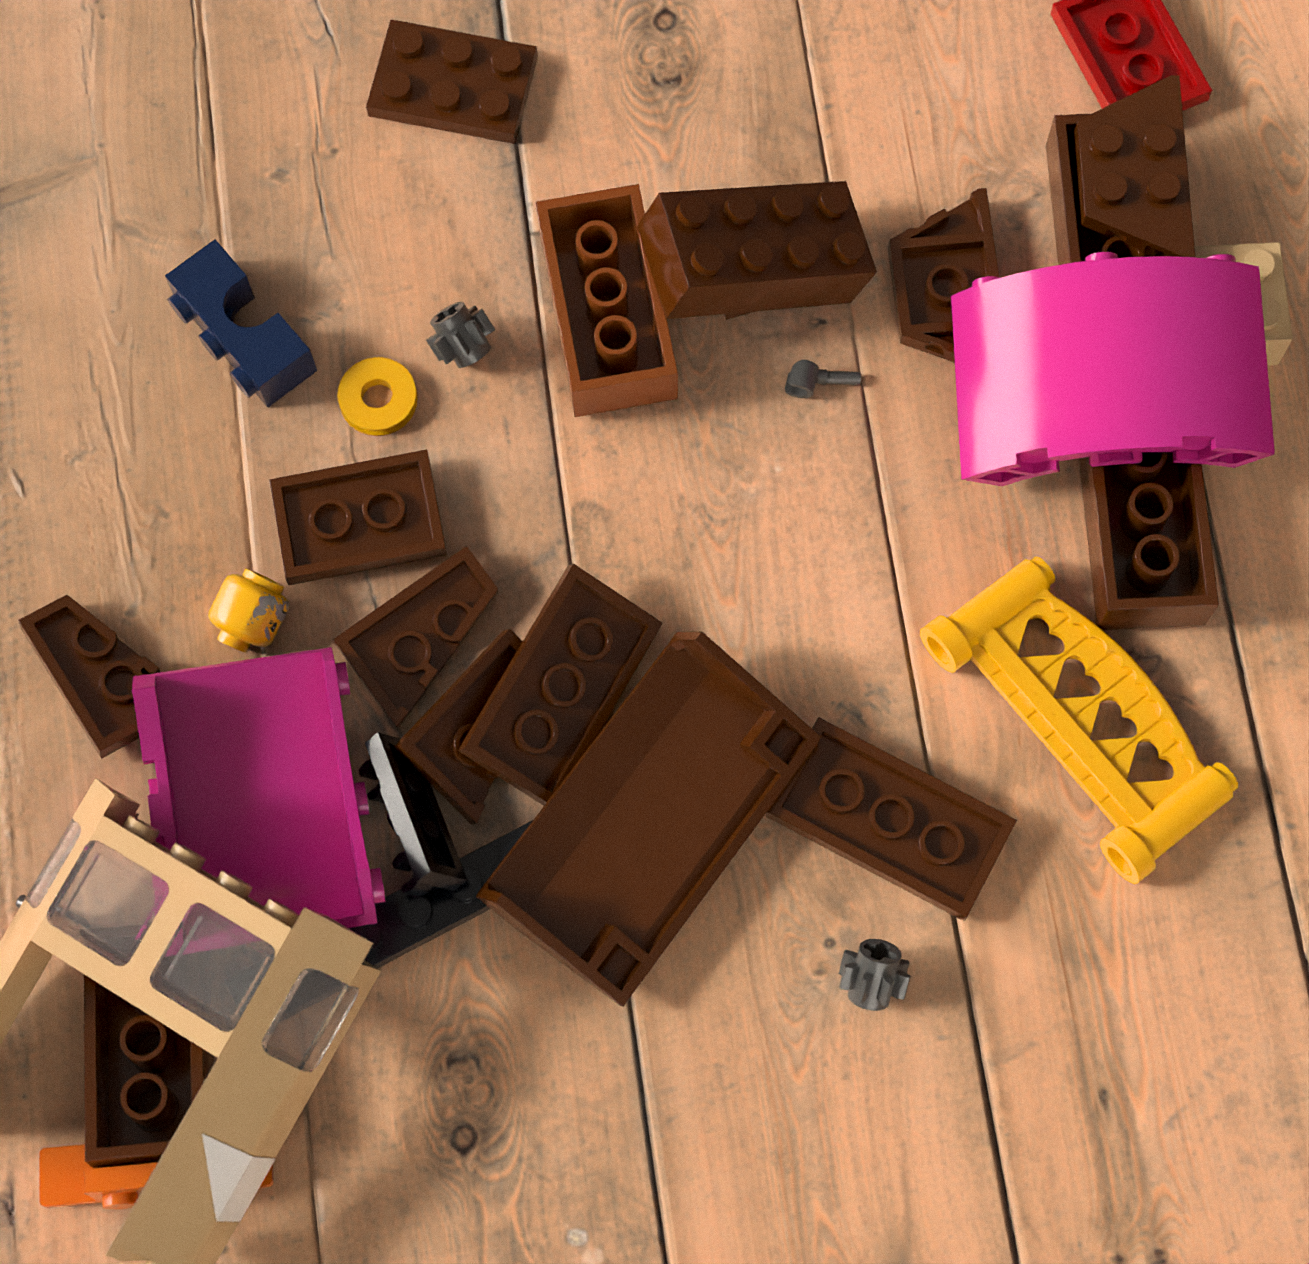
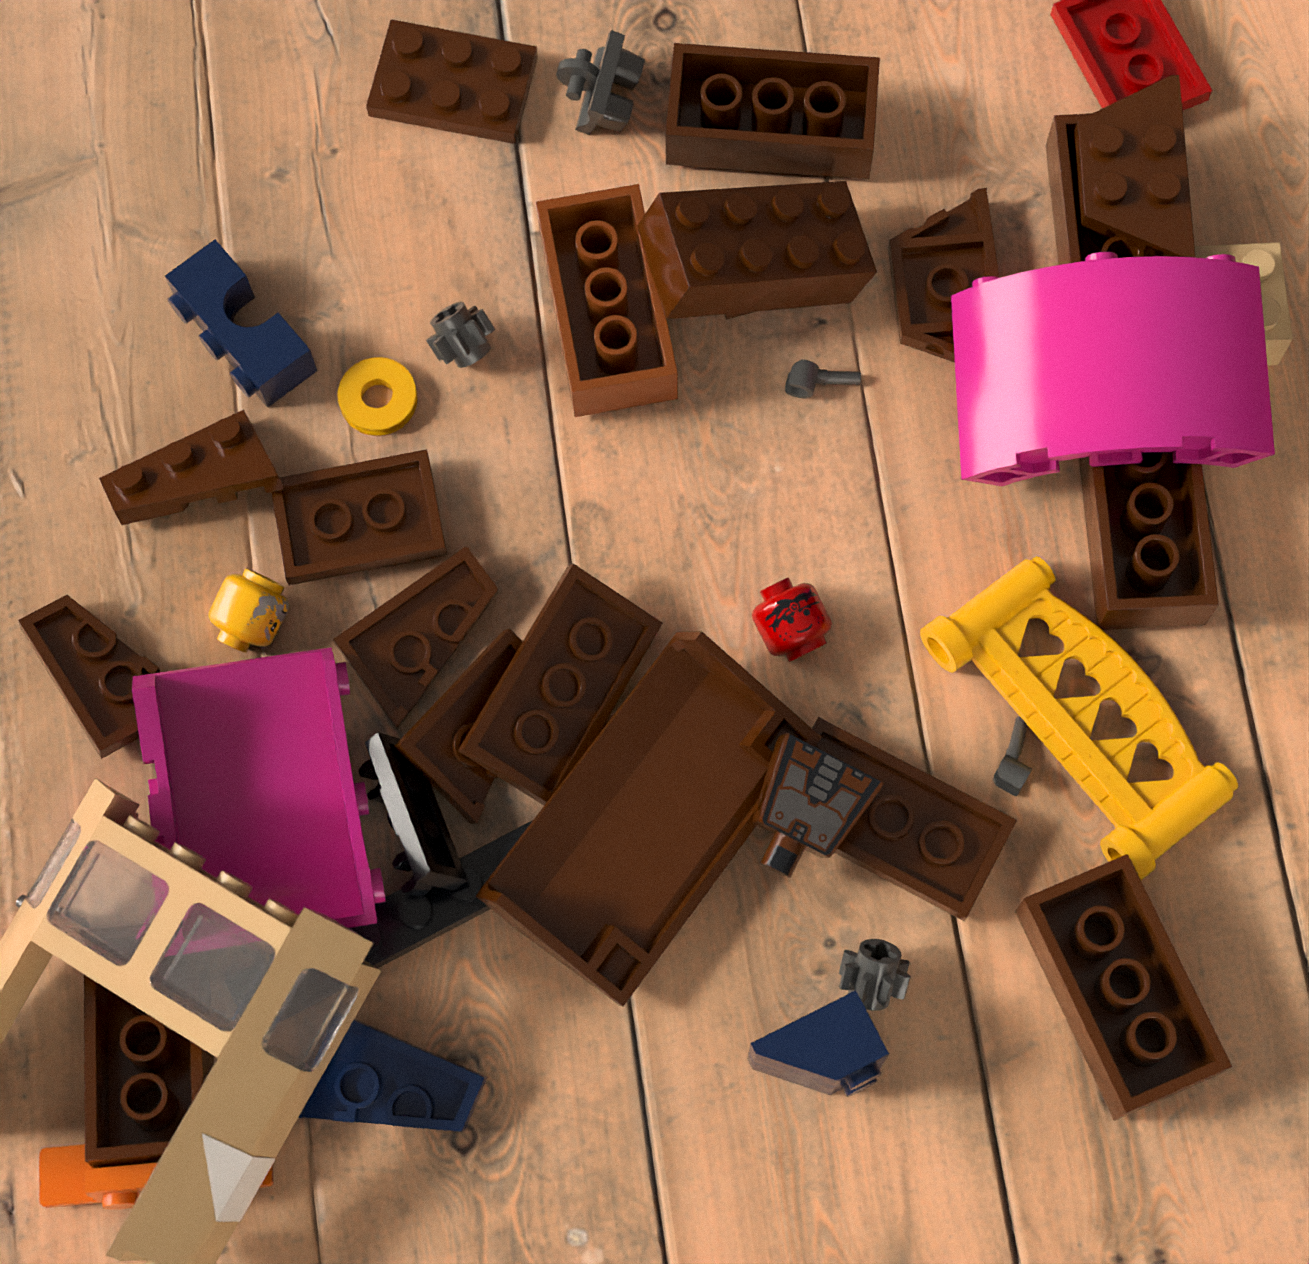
none -> reddish brown wing [99,409,284,525]
none -> dark blue wing [298,1009,488,1132]
none -> dark grey hips [556,30,645,135]
none -> reddish brown brick [665,43,880,179]
none -> dark blue slope [748,990,889,1097]
none -> red head [752,577,832,662]
none -> torso [752,733,883,878]
none -> dark grey hand [993,716,1032,796]
none -> reddish brown brick [1015,854,1232,1121]

